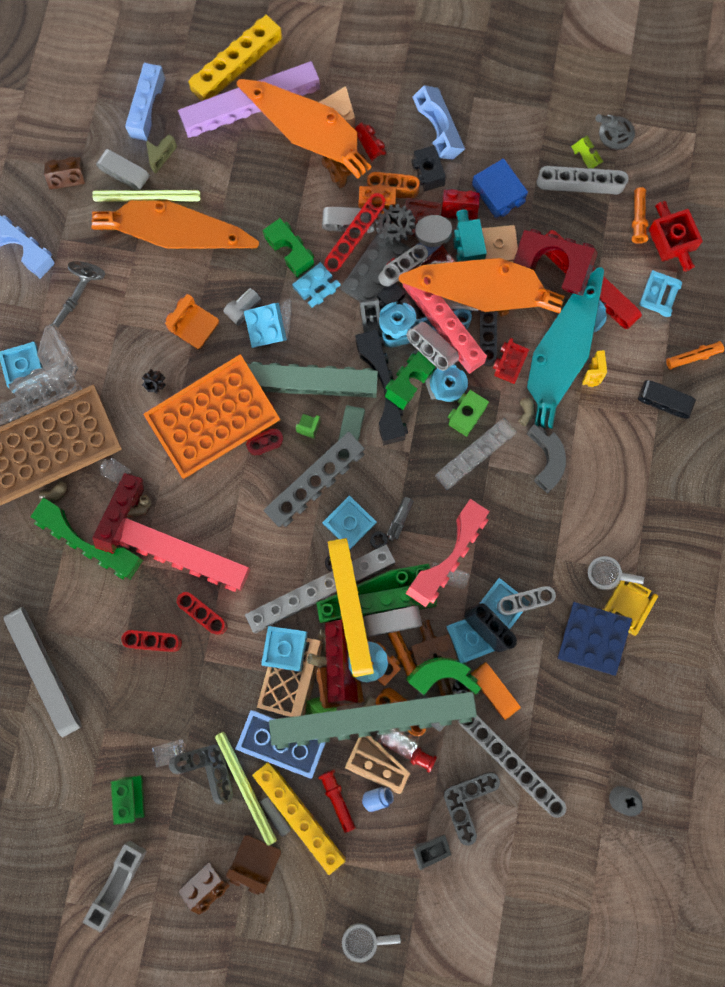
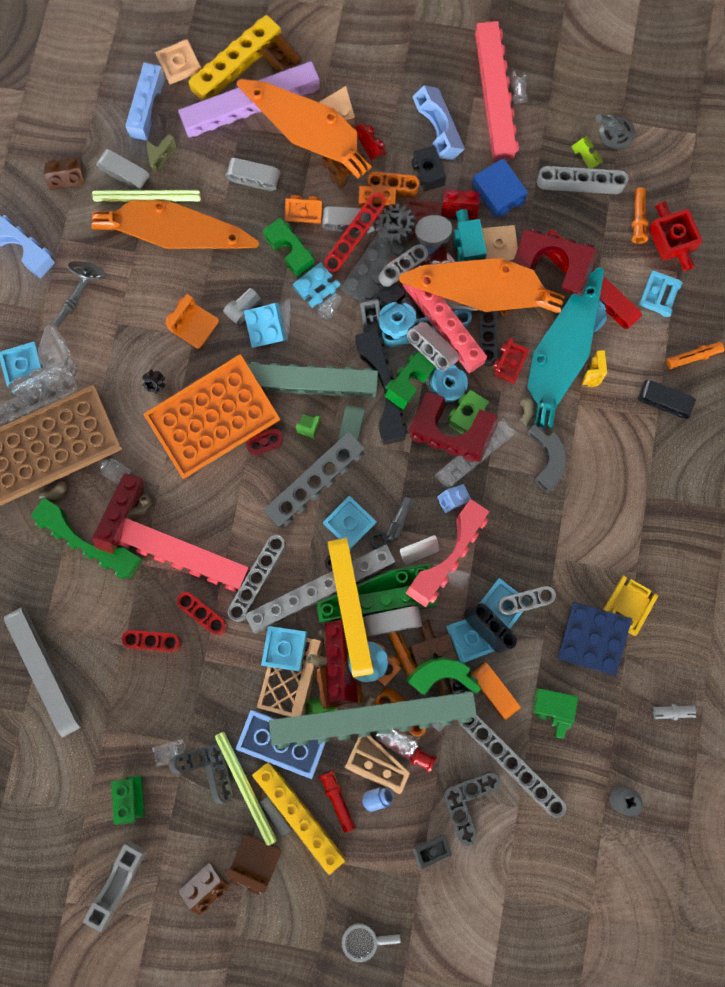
piece [588,556,645,590] -> none
none -> light nougat plate [155,39,202,85]
none -> light grey beam [226,158,281,191]
none -> light grey beam [228,535,286,622]
none -> reddish brown bracket [260,34,302,73]
none -> orange bracket [285,195,323,223]
none -> clear cone [317,293,342,321]
none -> white slope [399,535,439,565]
none -> dark red arch [408,391,498,462]
none -> light blue bracket [438,484,471,513]
none -> coral brick [475,21,519,161]
none -> clear piece [511,70,528,104]
none -> green hinge [531,688,578,739]
none -> light grey pin [653,704,696,720]

